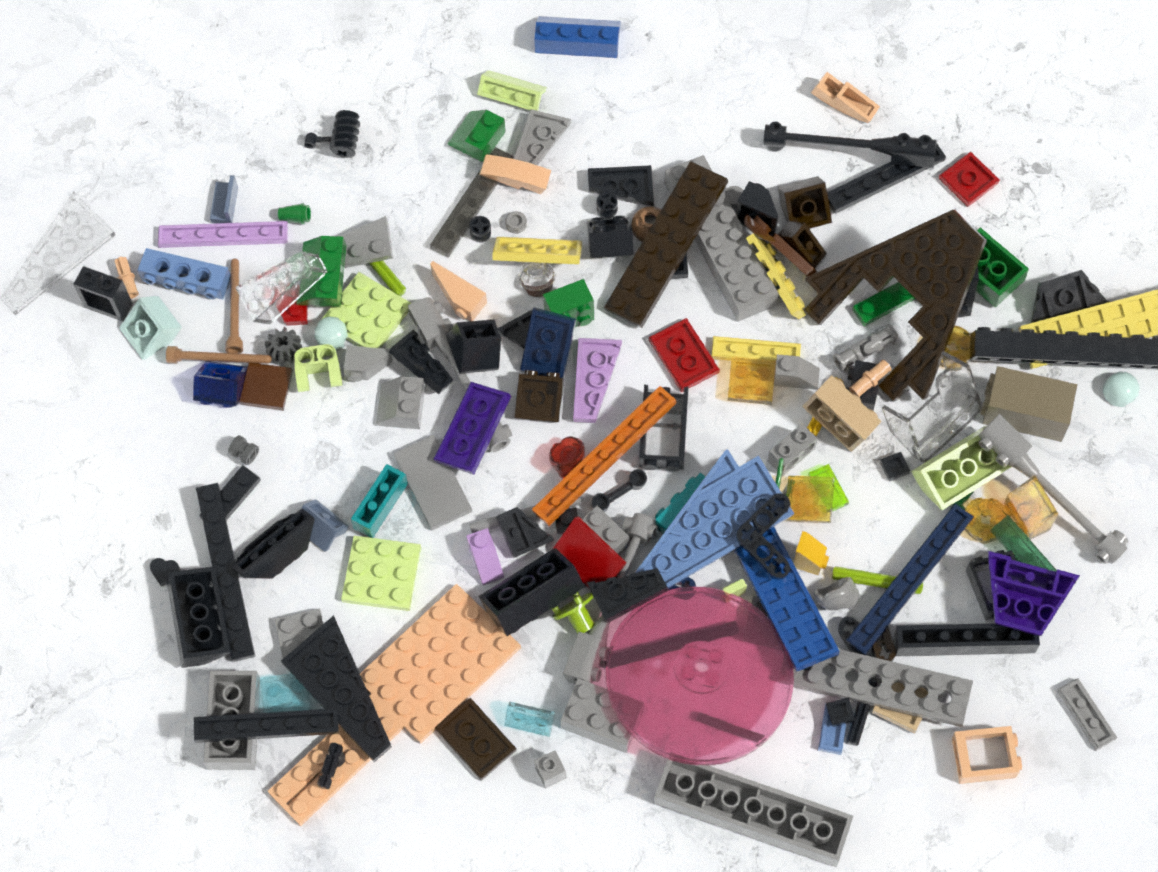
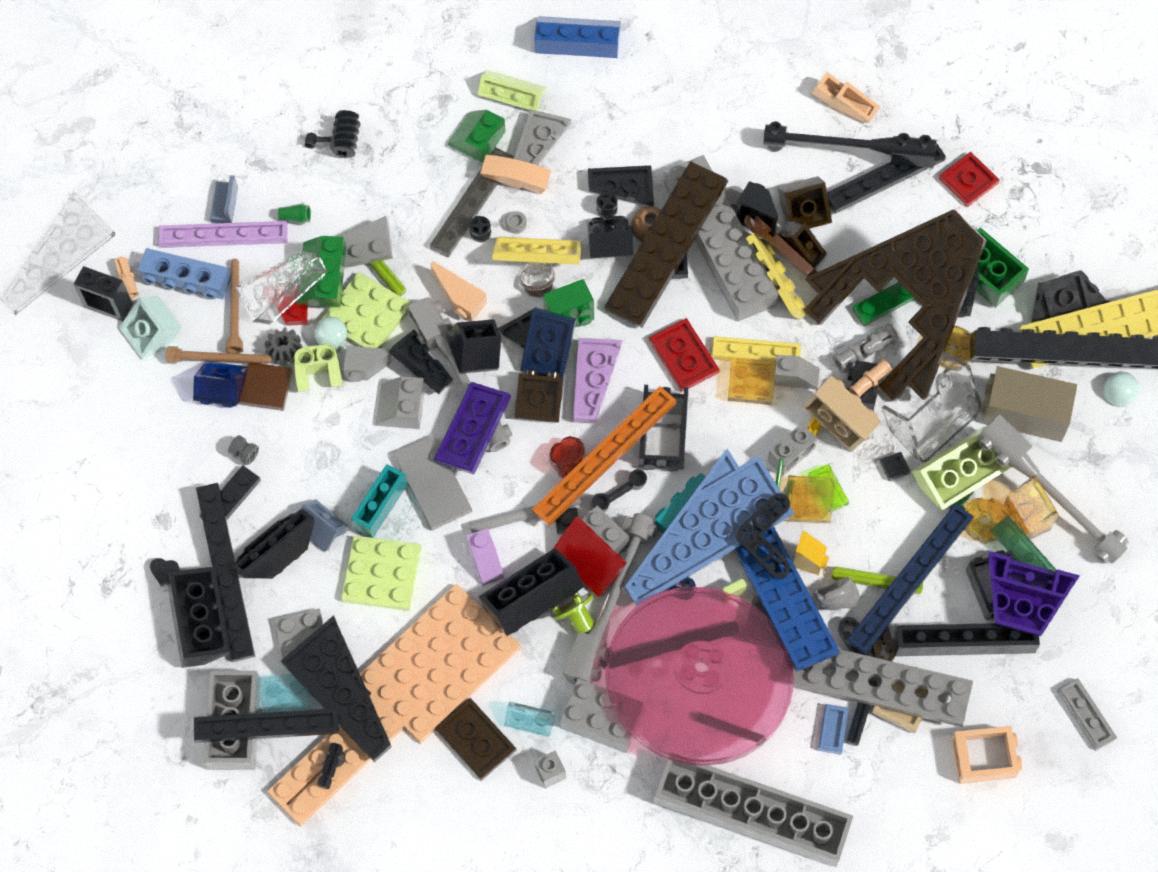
black wing [495,507,554,558] -> none
black wing [587,568,669,623] -> none
black tile [826,697,855,727] -> none

